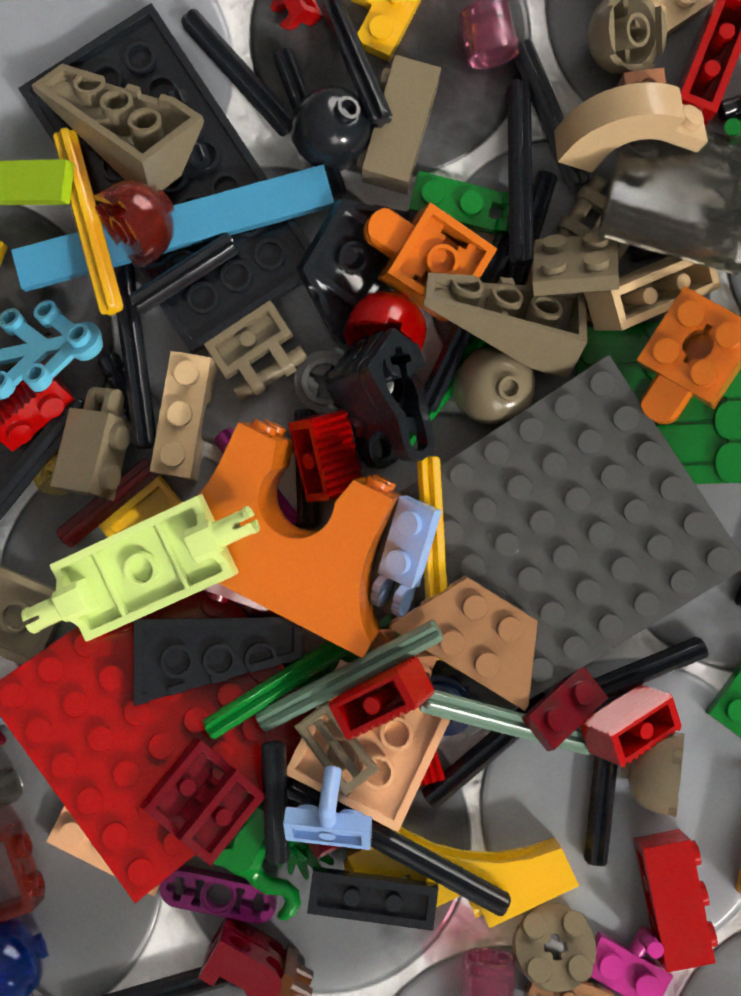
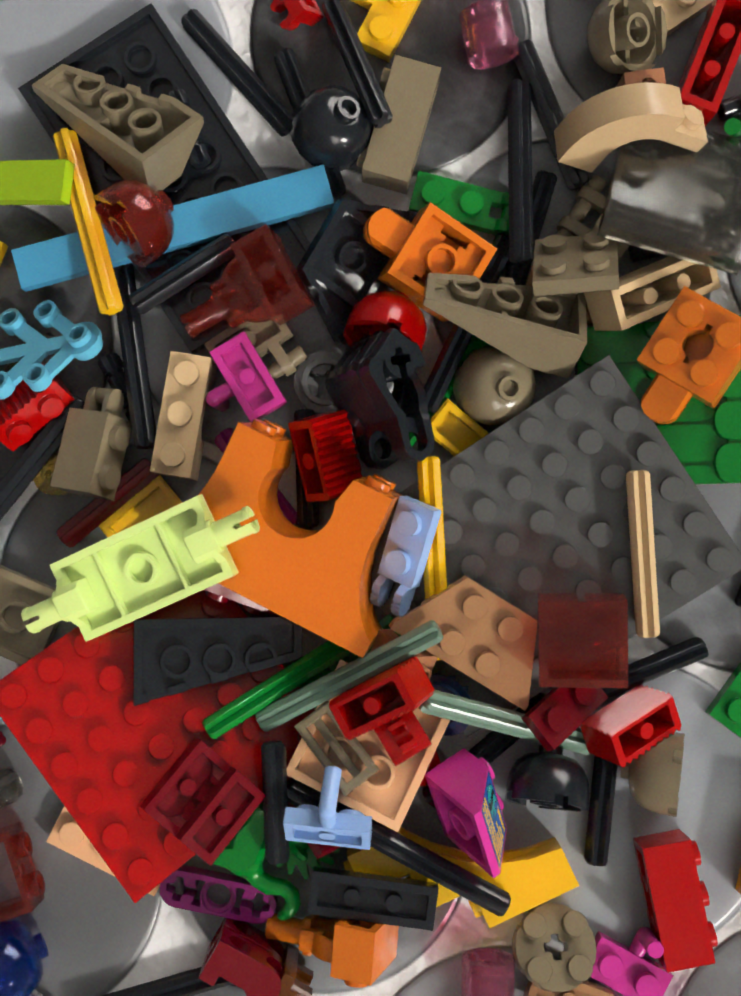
none -> clear red brick [180,224,315,338]
none -> dark pink plate [206,331,288,422]
none -> orange brick [265,913,399,988]
none -> red tile [374,710,432,767]
none -> dark pink slope [425,748,507,878]
none -> yellow tile [430,398,489,456]
none -> black cylinder [505,745,589,812]
none -> clear red piece [538,593,628,688]
none -> tan axle [626,470,660,638]

